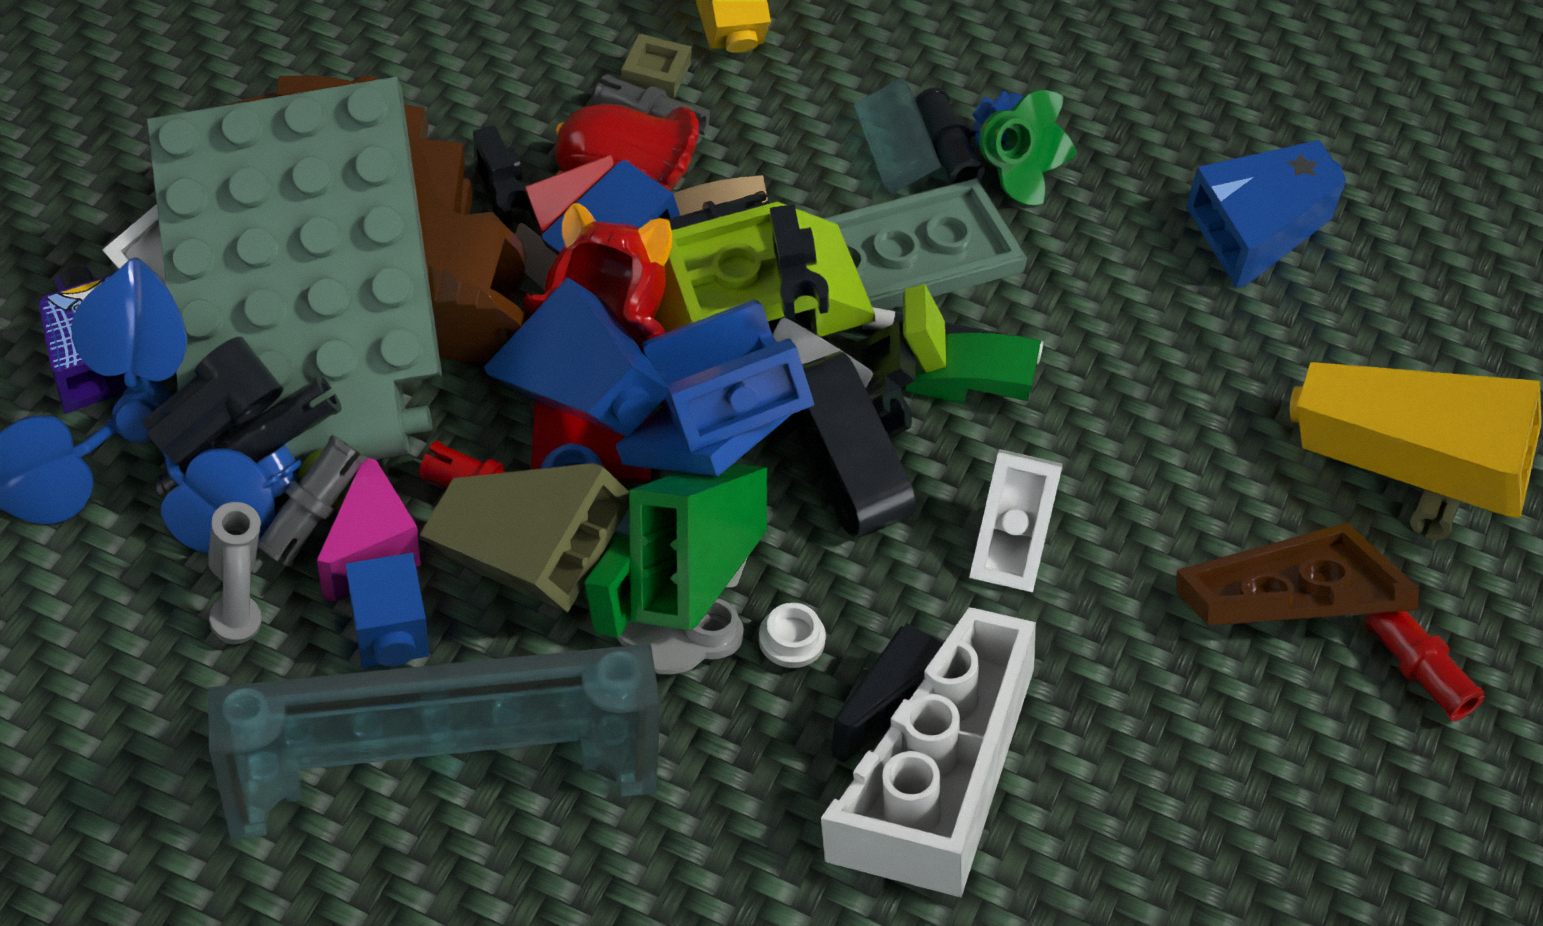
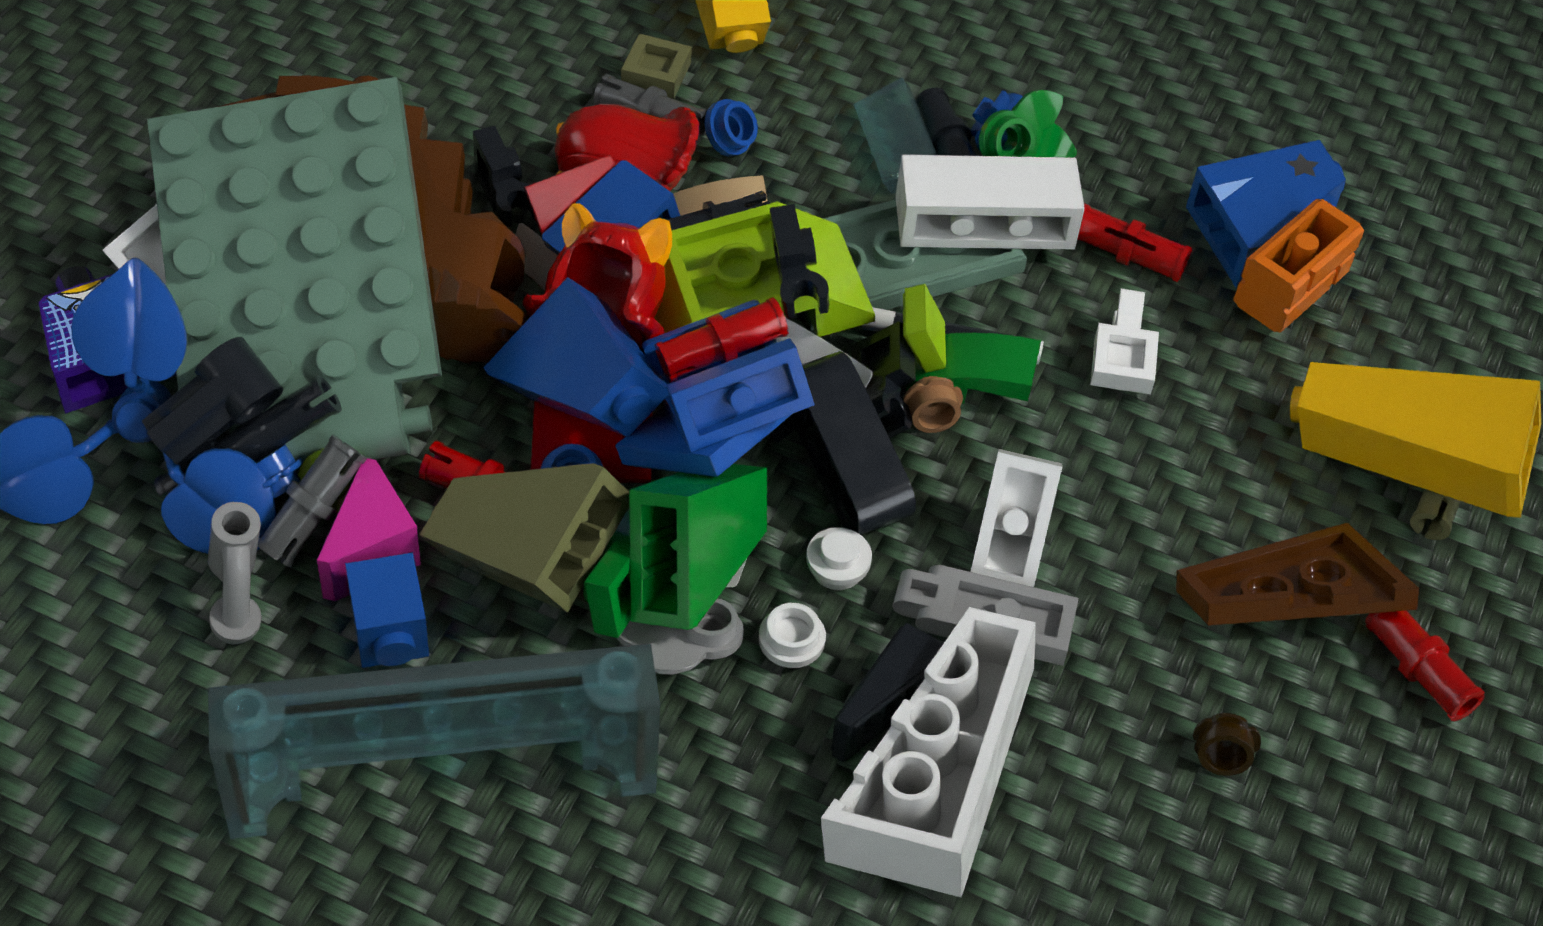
none -> red pin [654,297,789,382]
none -> blue plate [705,99,758,157]
none -> white plate [806,527,872,590]
none -> light grey hinge [892,565,1079,666]
none -> white brick [896,155,1085,249]
none -> medium nougat plate [903,376,963,433]
none -> red pin [1077,203,1192,282]
none -> white plate [1090,289,1159,395]
none -> dark brown plate [1193,713,1261,776]
none -> orange brick [1233,199,1364,333]

